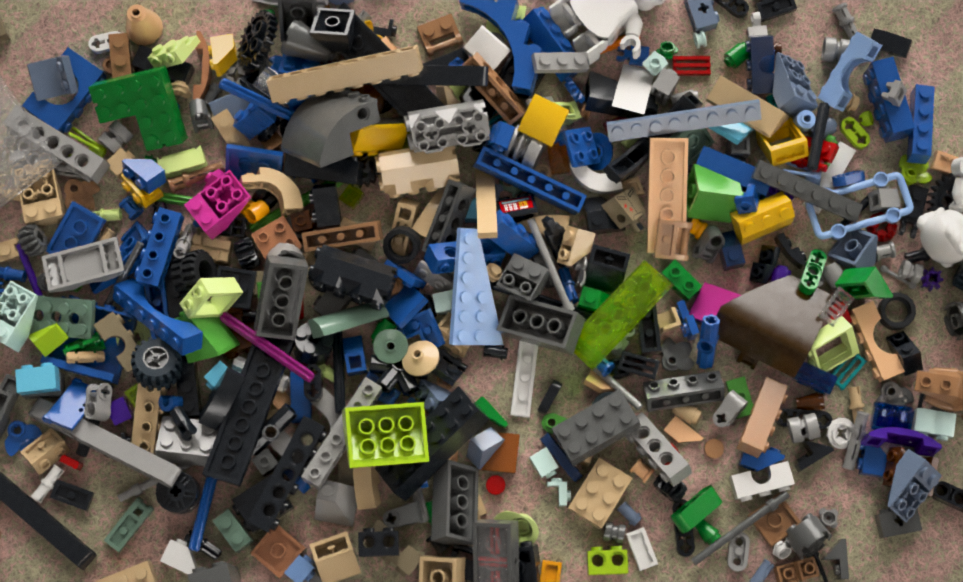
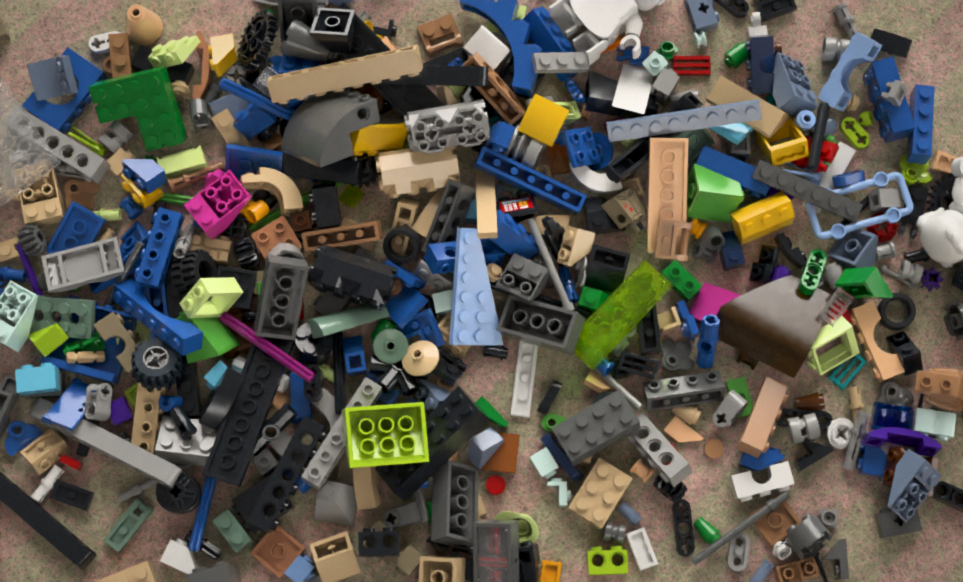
green beam [670,485,723,534] -> none
blue bracket [734,183,759,214] -> none
clear blue bracket [791,362,837,396] -> none

